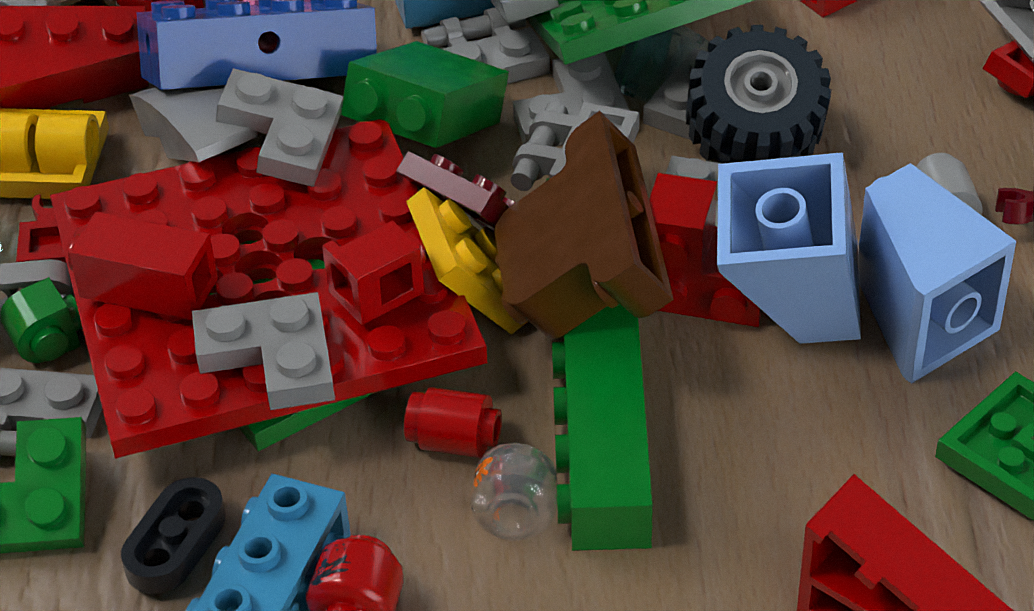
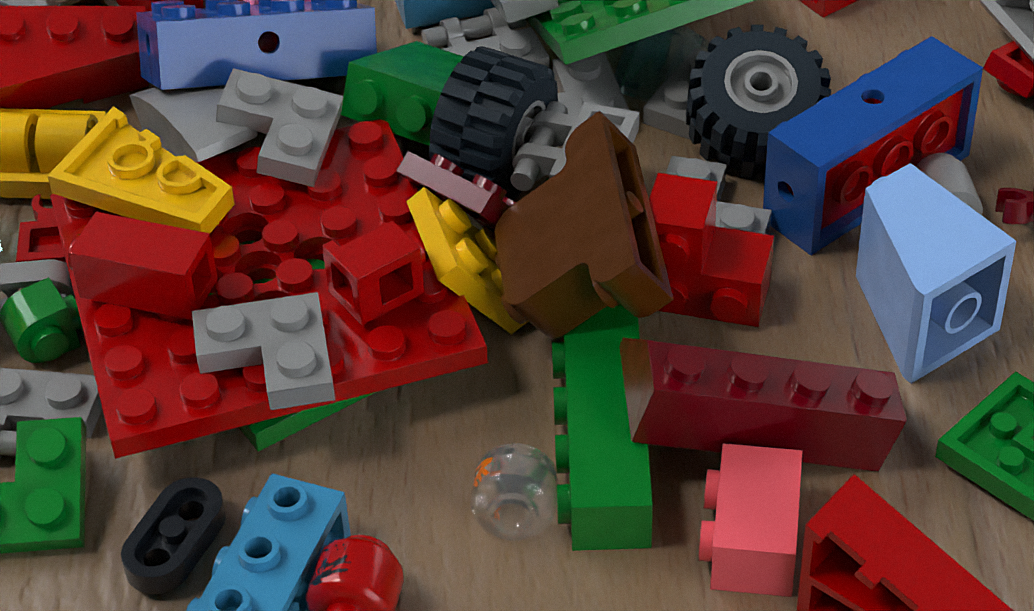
red brick [404,387,502,458] -> none
light blue slope [717,152,861,344] -> none
none -> yellow wing [47,106,235,233]
none -> black wheel [429,46,558,200]
none -> dark red slope [620,338,907,472]
none -> coral brick [699,444,802,597]
none -> blue brick [763,36,983,255]

